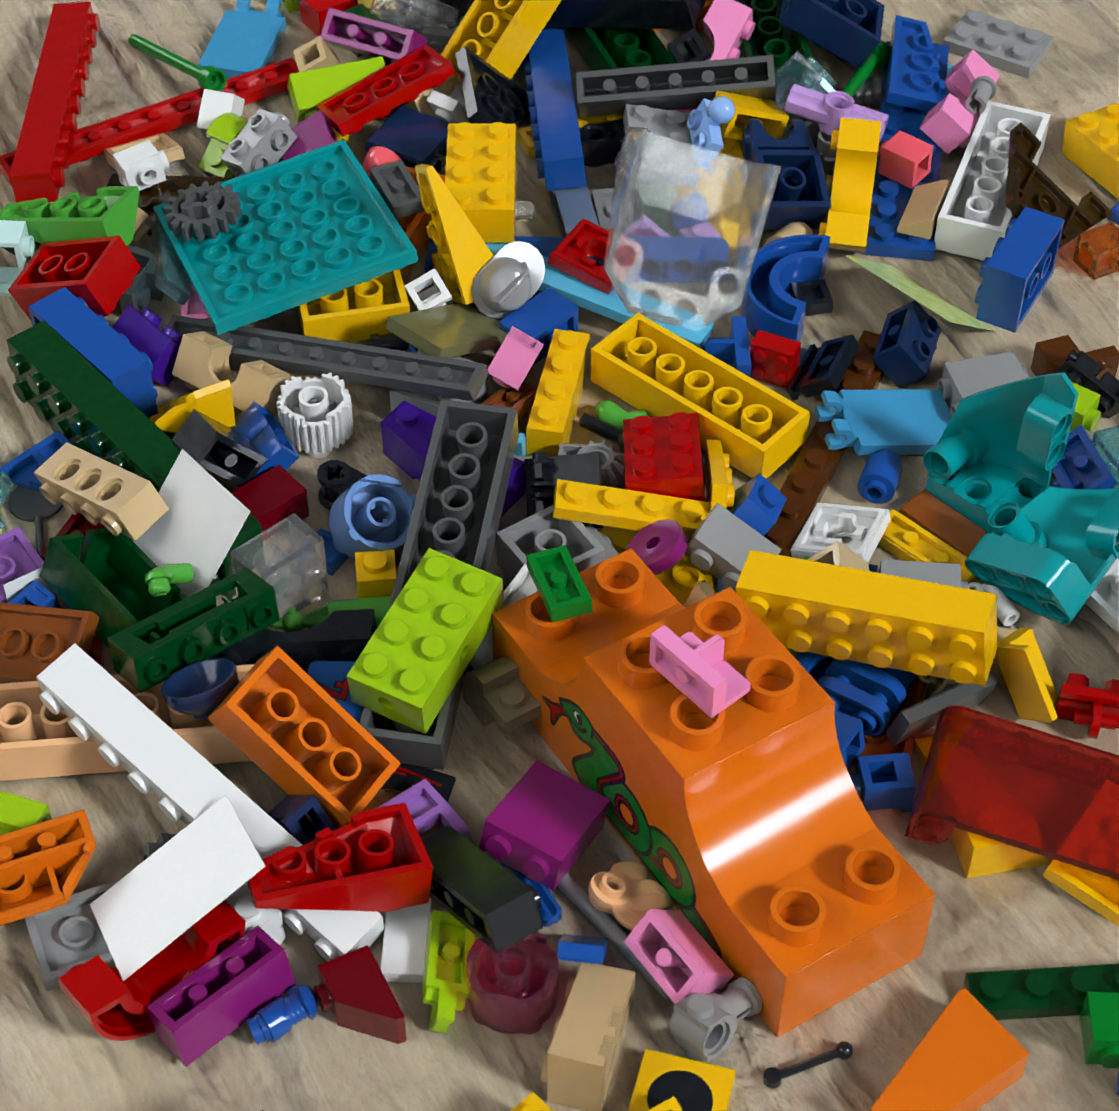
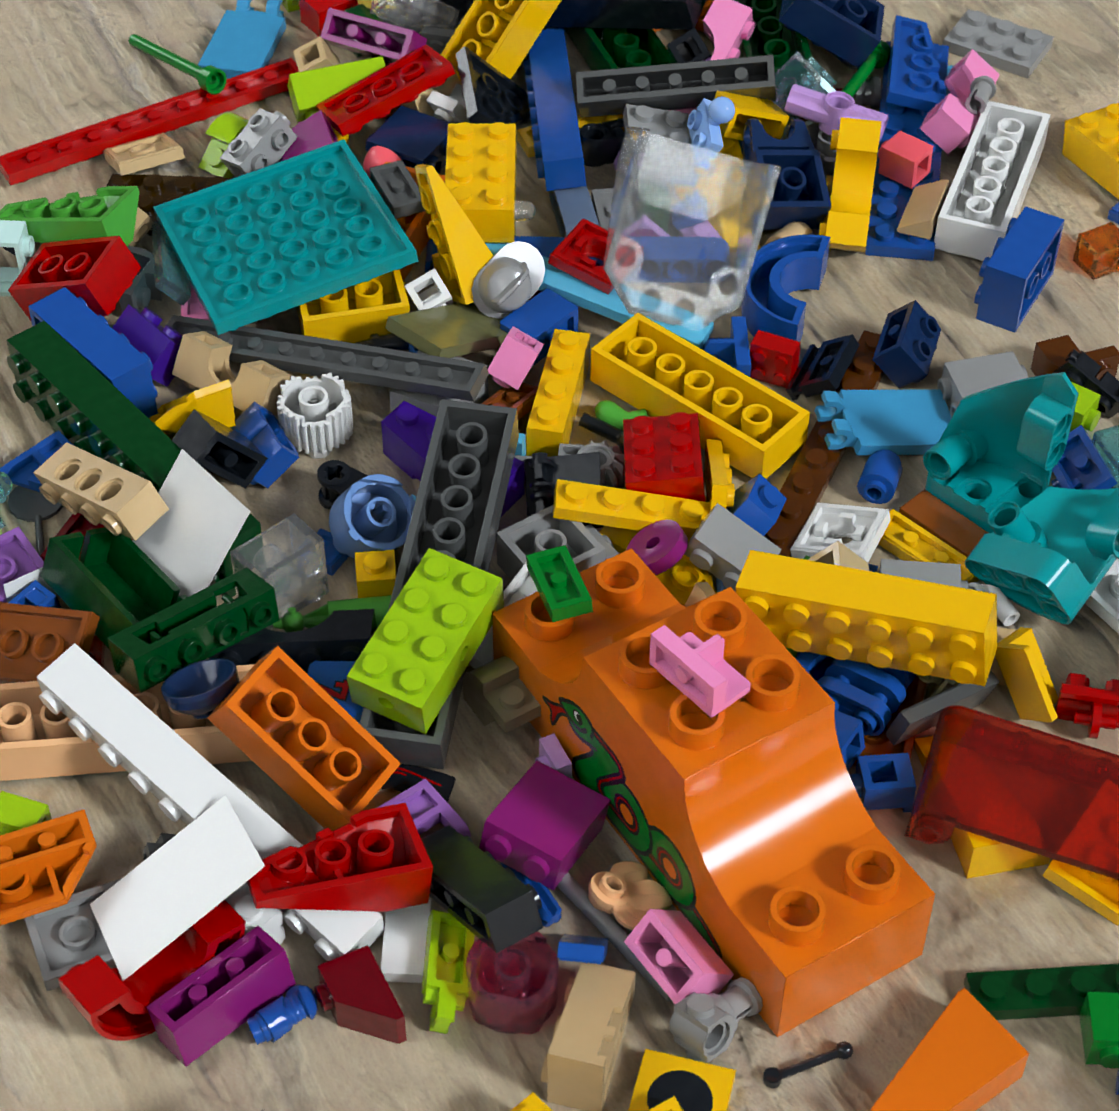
red brick [9,1,100,202] -> none
white brick [112,140,170,191] -> none
bright green arm [145,563,194,597] -> none
dark grey gear [164,181,242,242] -> none
white brick [197,89,245,138] -> none
dark red brick [230,465,309,544] -> none
dark blue brick [267,795,337,845] -> none
black plate [790,279,833,315] -> none
yellowish green sticker [845,255,995,331] -> none
dark brown wing [1005,122,1112,249] -> none
none -> lavender plate [535,734,572,779]

